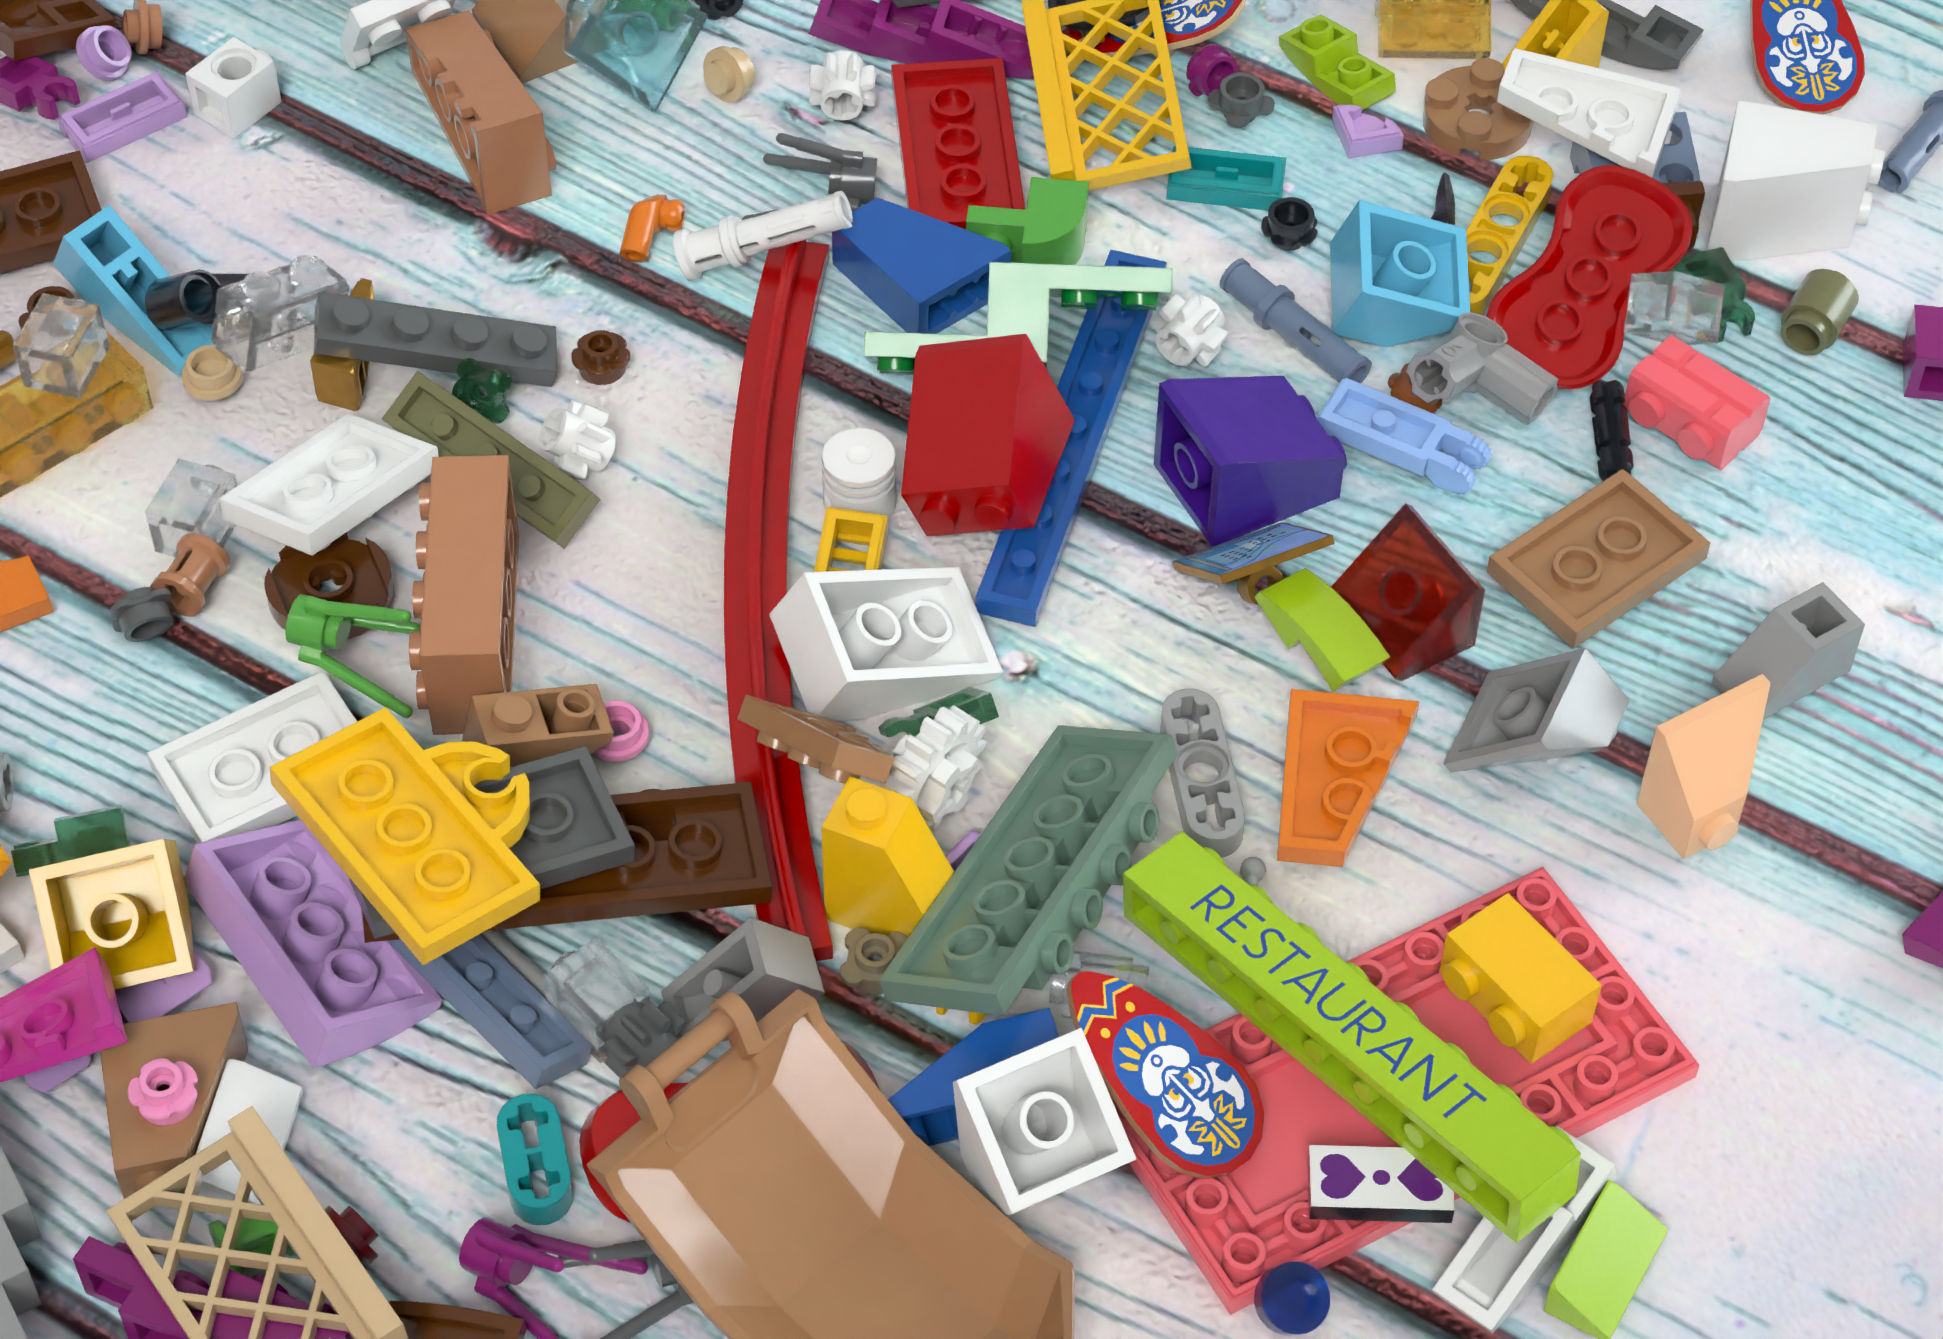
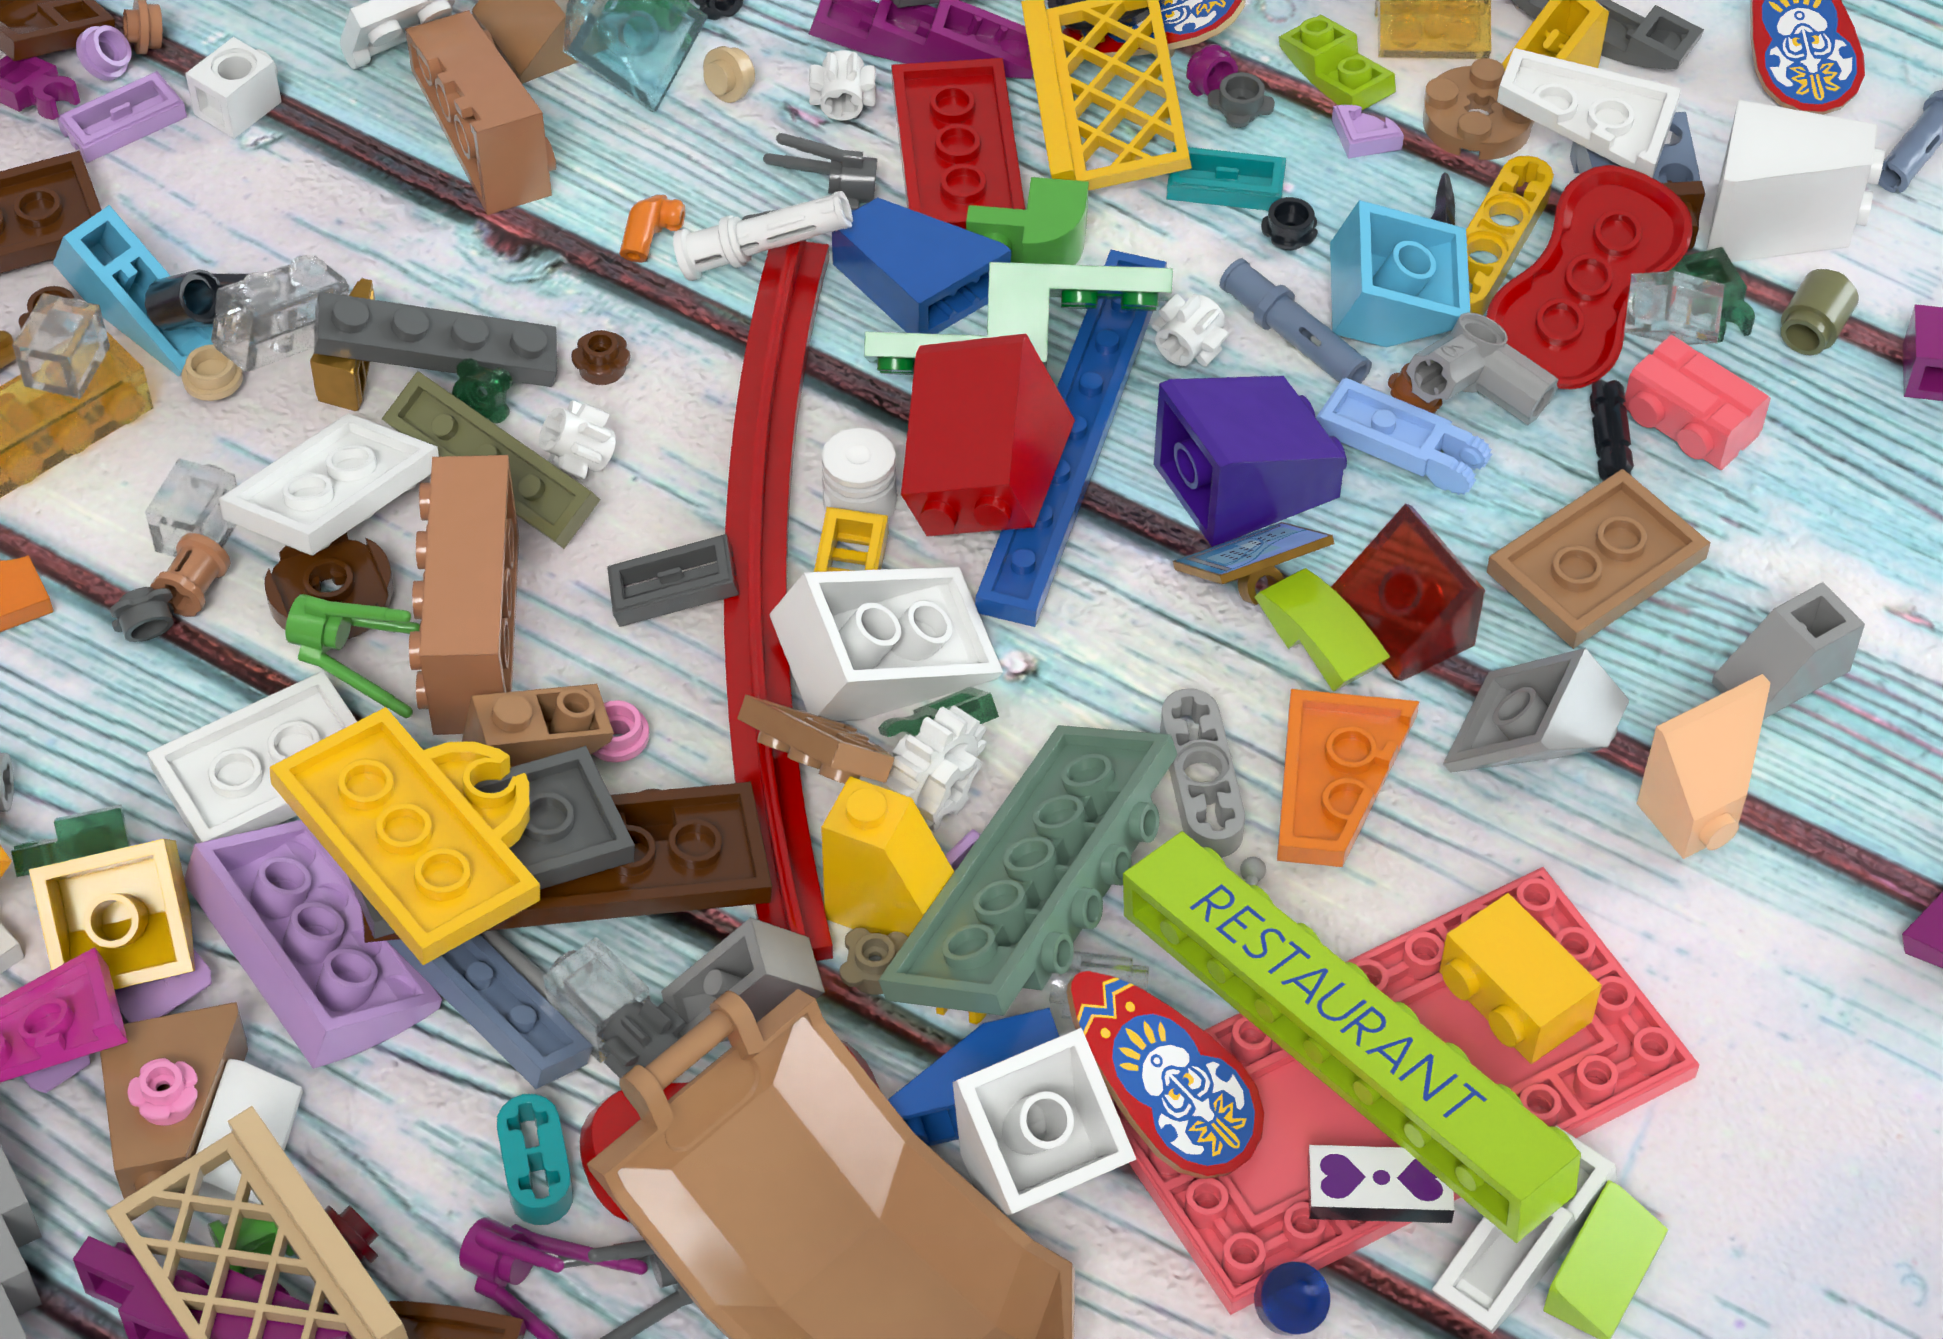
none -> dark grey tile [607,534,739,627]

